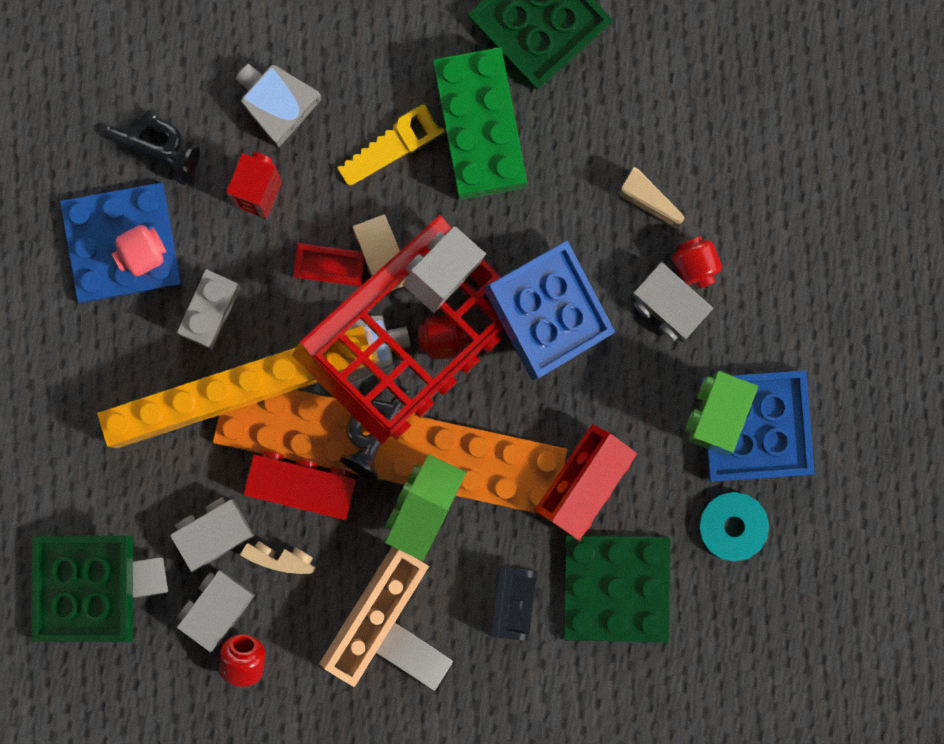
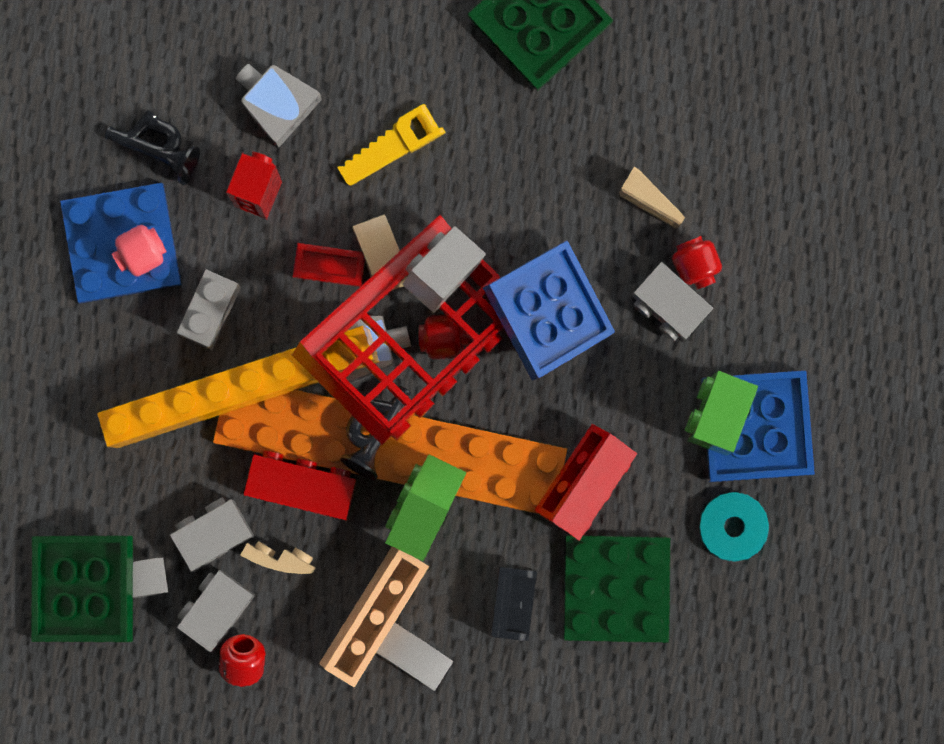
green brick [433,47,527,201] -> none

